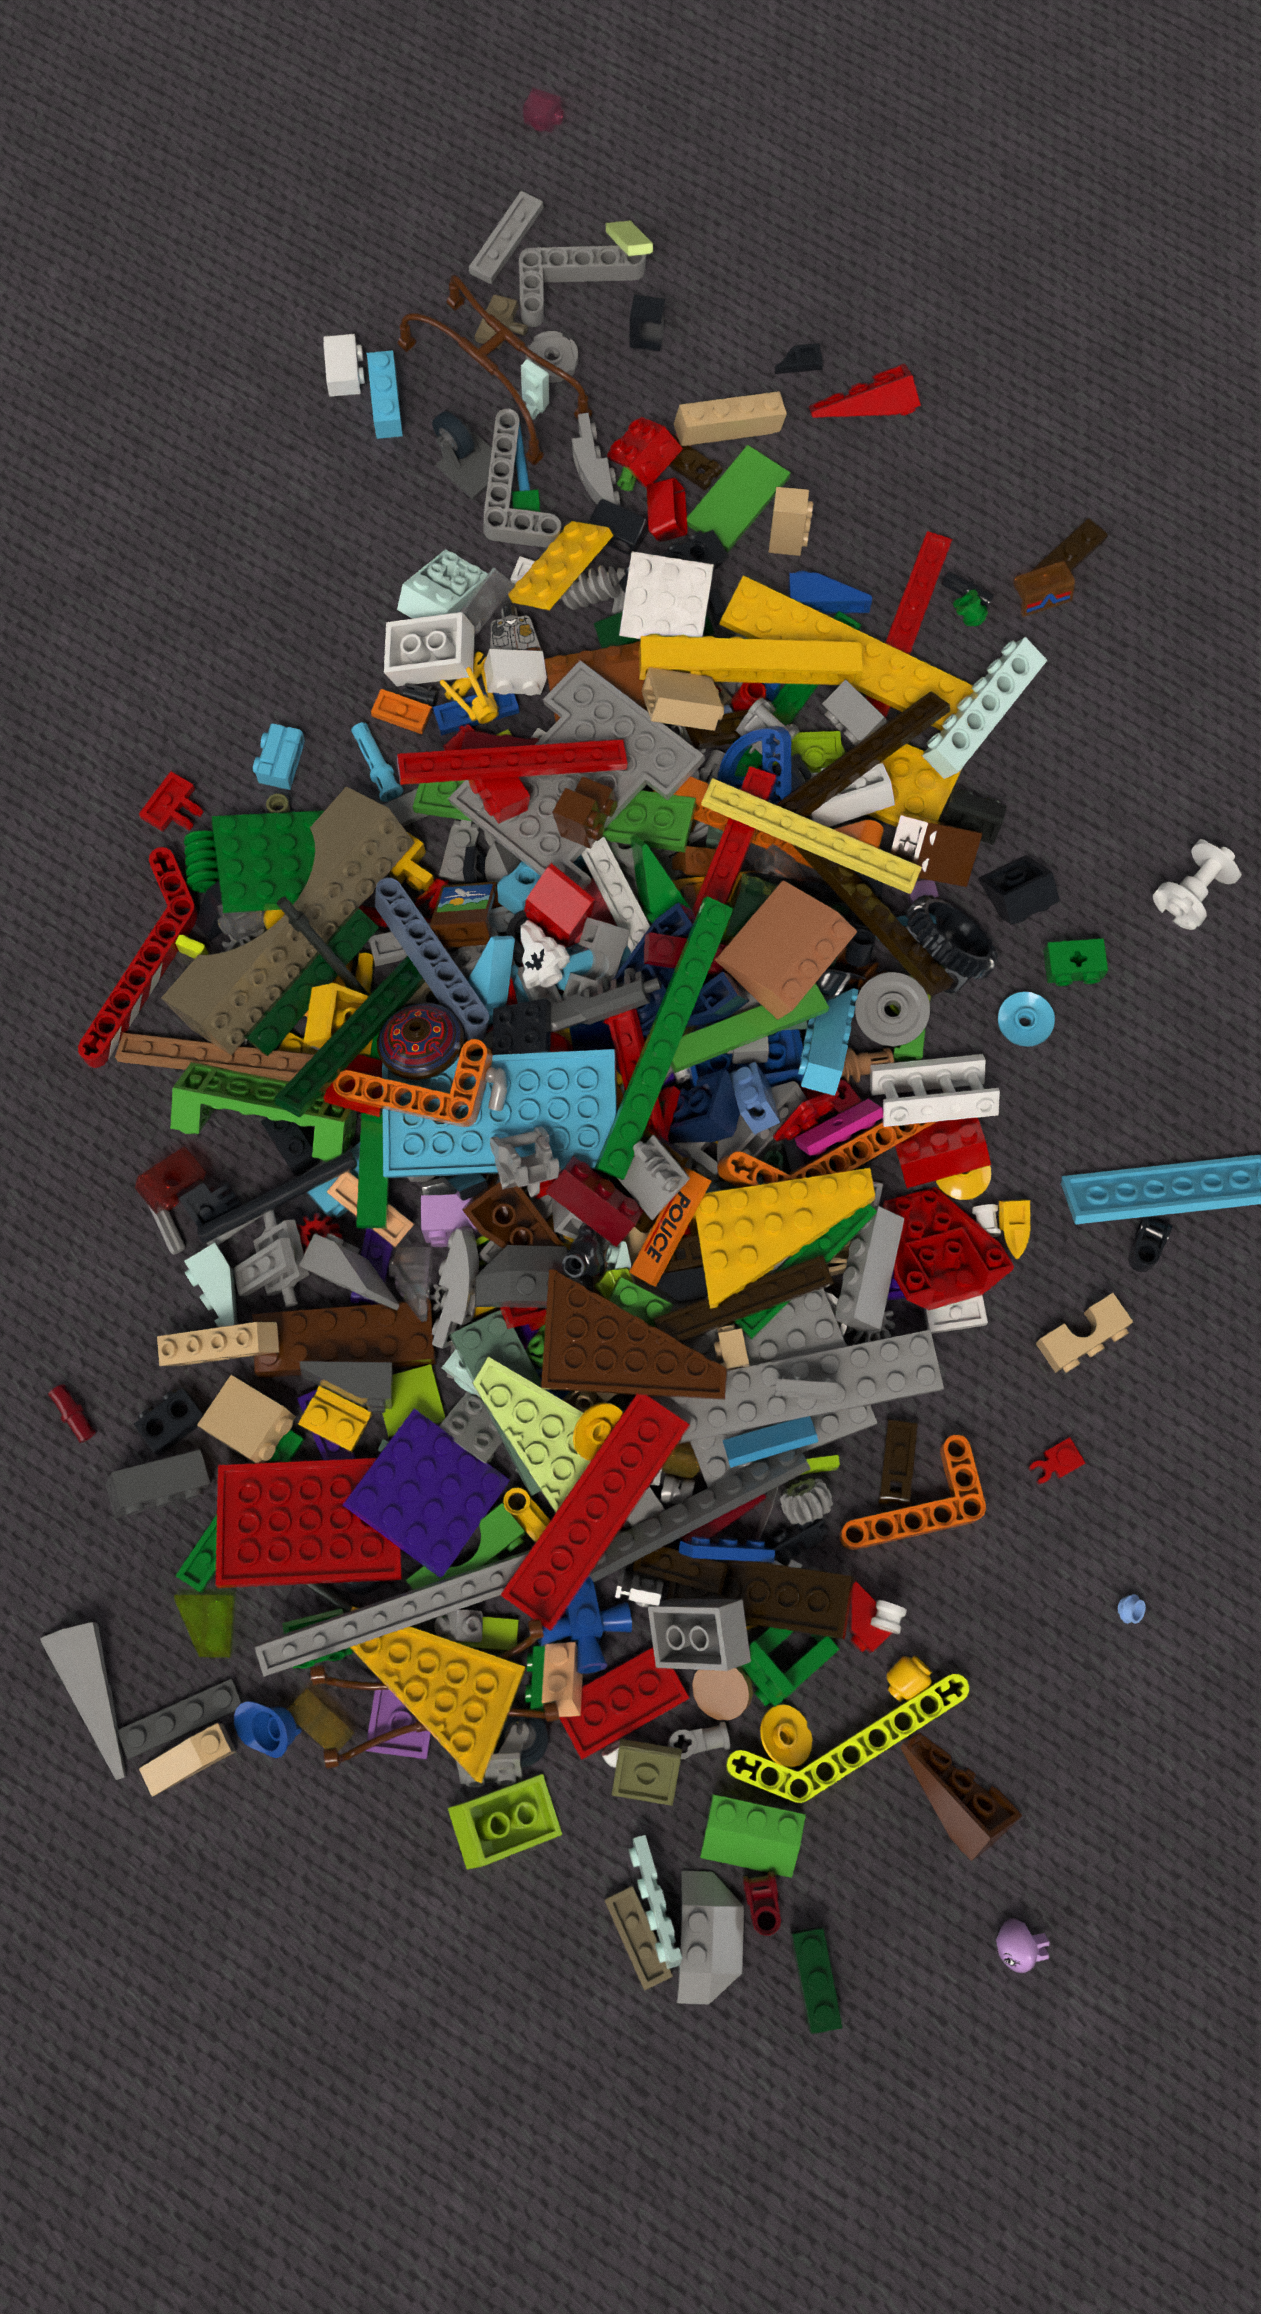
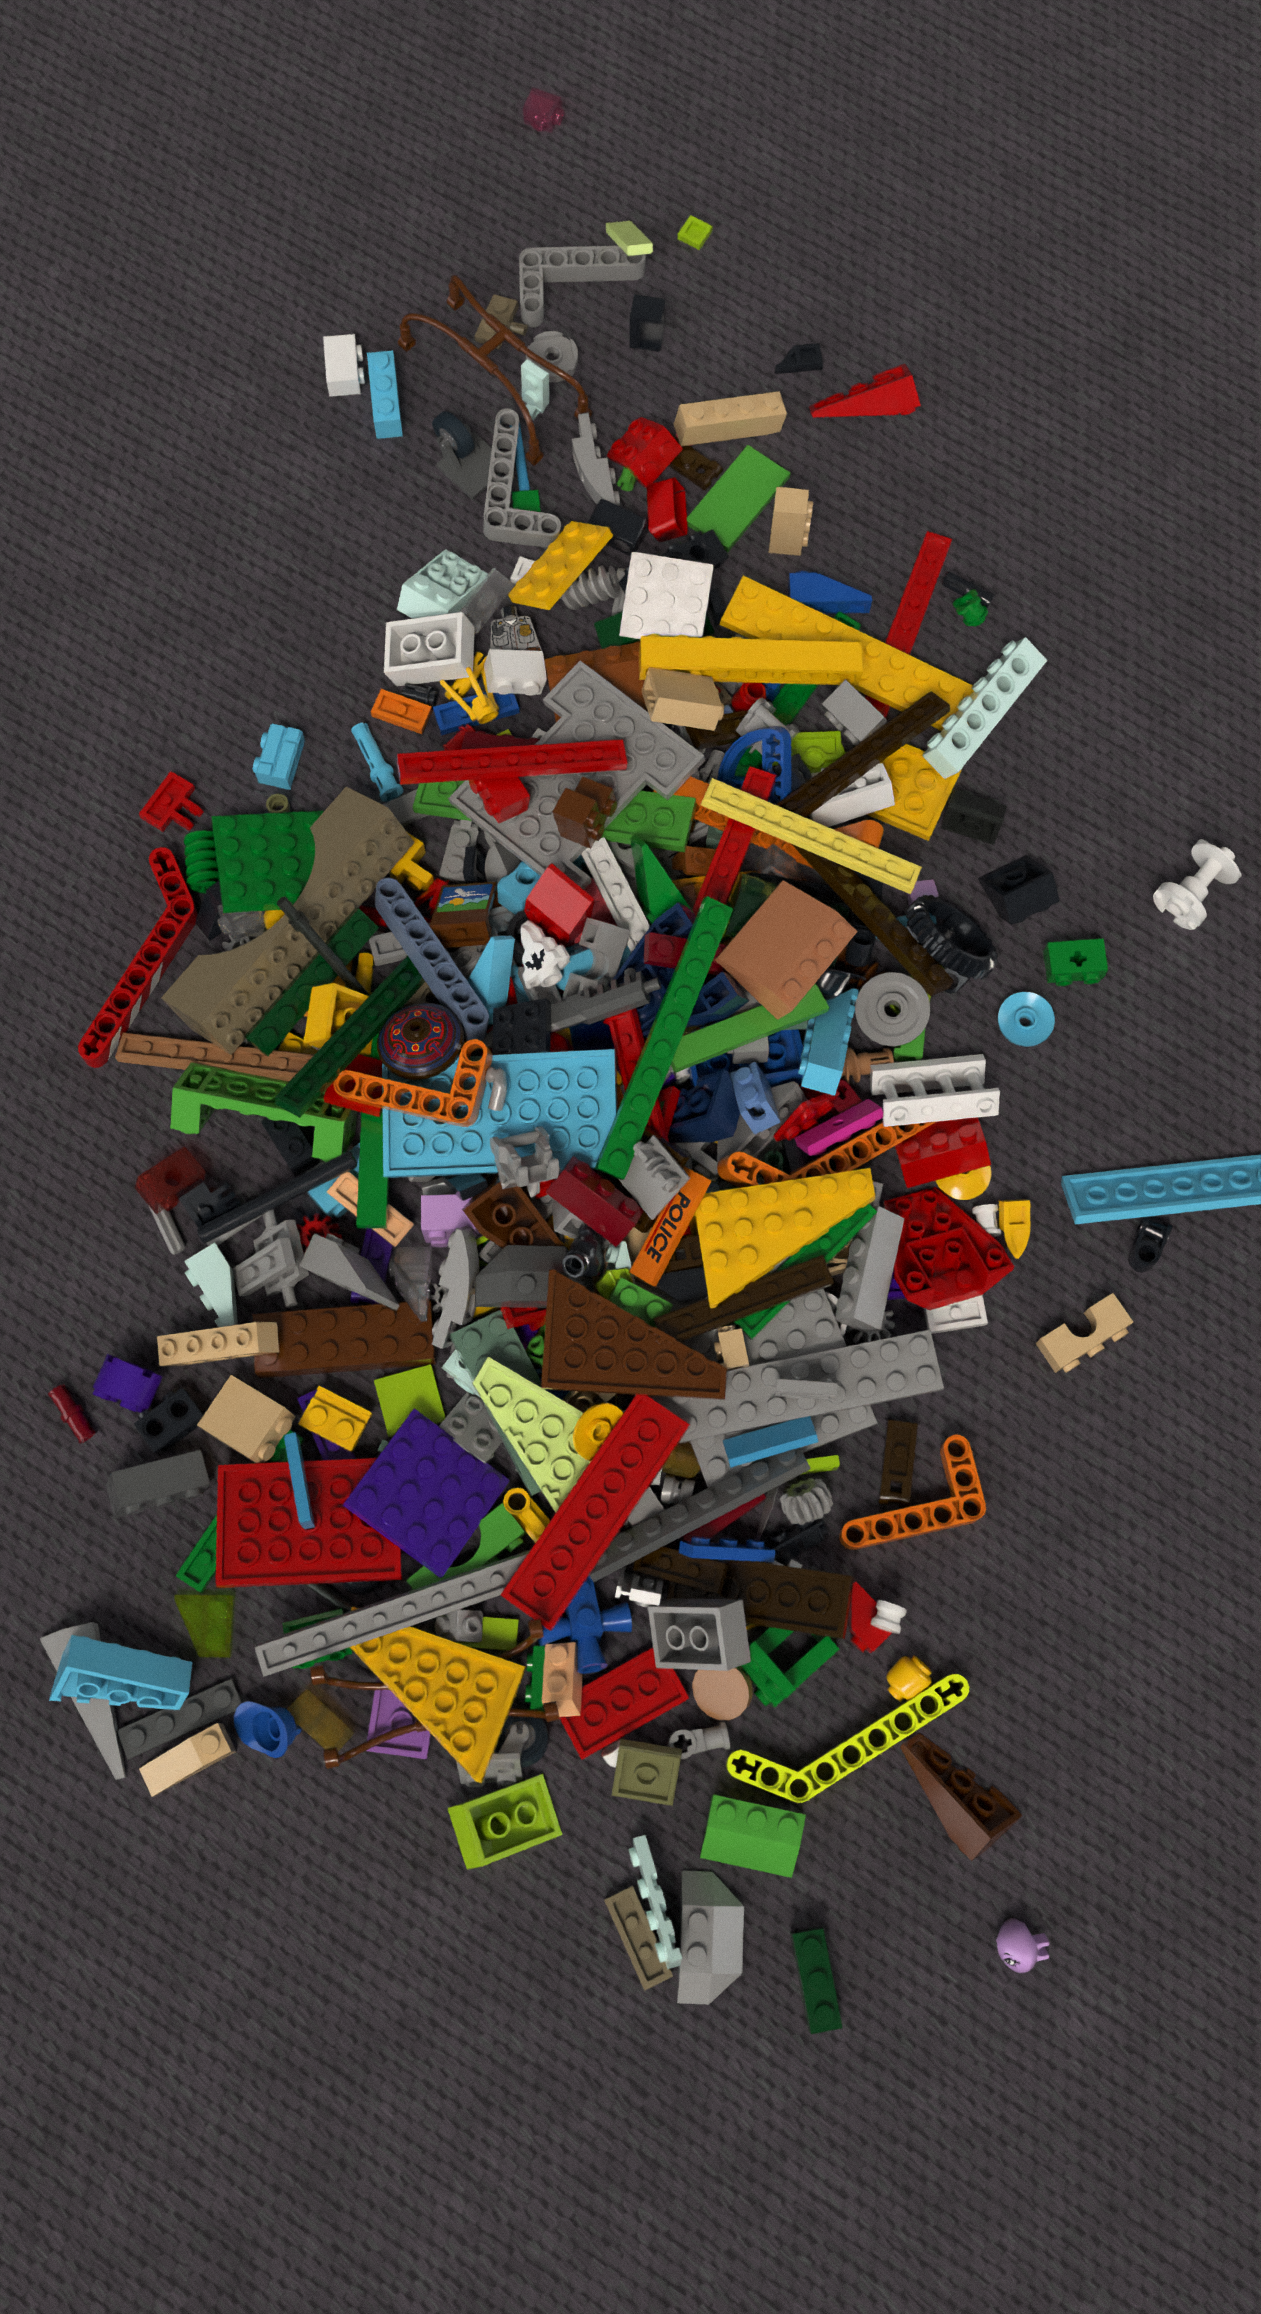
neon yellow tile [175,935,209,959] -> none
dark grey slope [300,1361,393,1413] -> none
light grey plate [469,191,543,285] -> none
dark red piece [742,1871,781,1936] -> none
yellow dish [760,1705,812,1768] -> none
reddish brown slope [890,812,982,887] -> none
clear orange panel [1013,561,1075,617] -> none
dark brown plate [1015,518,1108,603] -> none
red plate [1028,1437,1085,1484] -> none
light blue plate [1118,1594,1146,1624] -> none
none -> medium azure wedge [49,1635,192,1710]
none -> dark purple brick [93,1354,163,1413]
none -> dark azure tile [284,1432,315,1529]
none -> lime tile [677,215,713,250]

